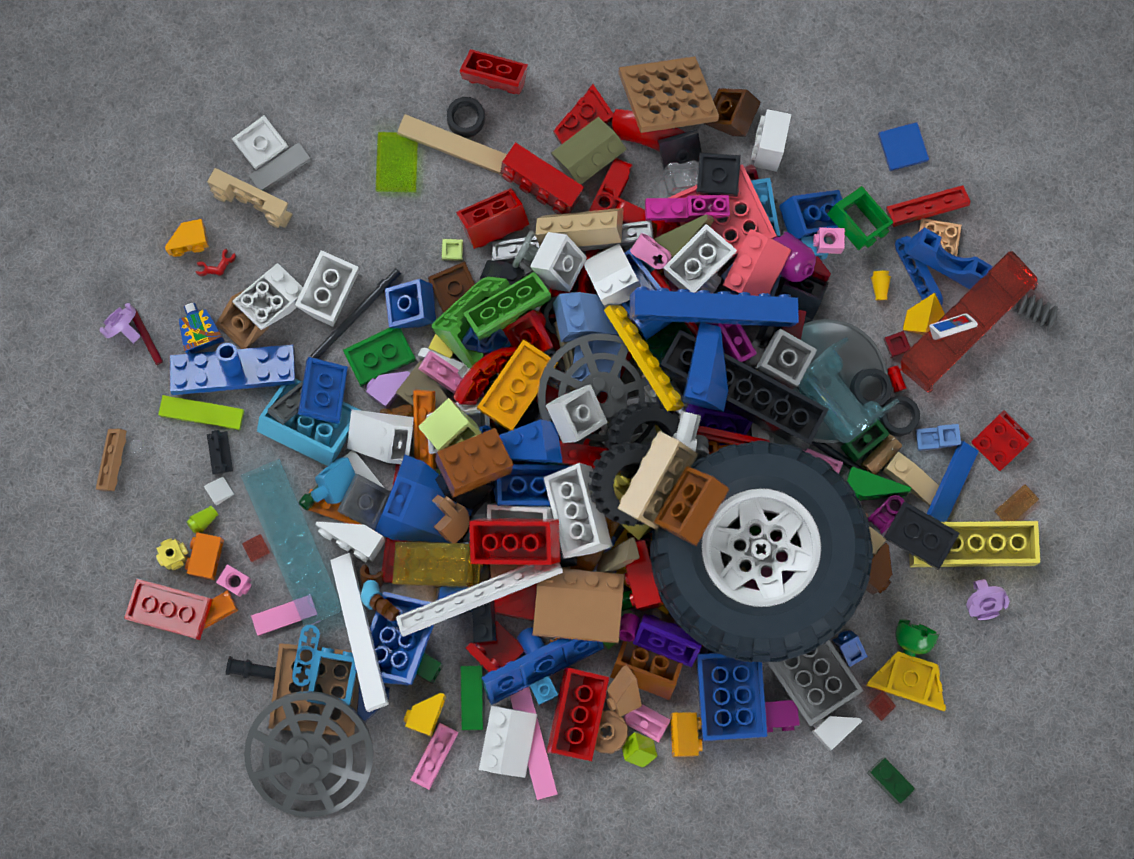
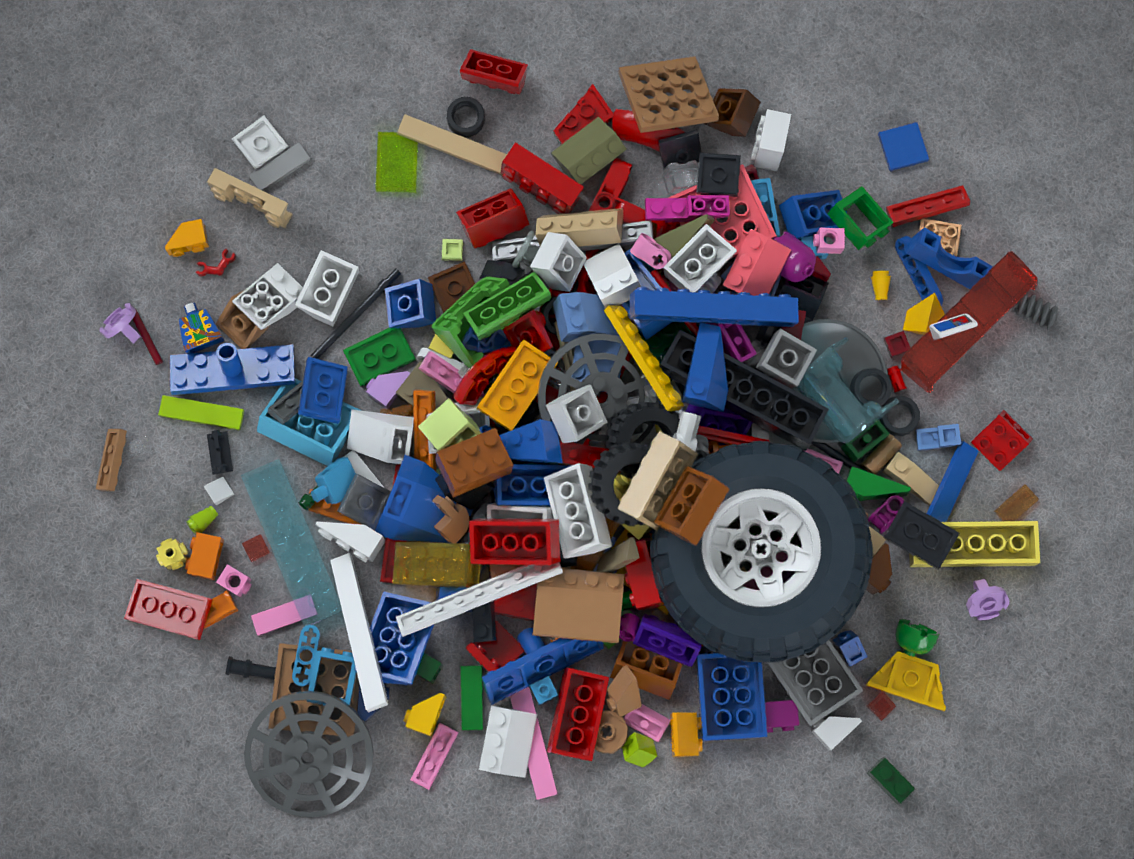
reddish brown piece [360,564,400,621] -> none

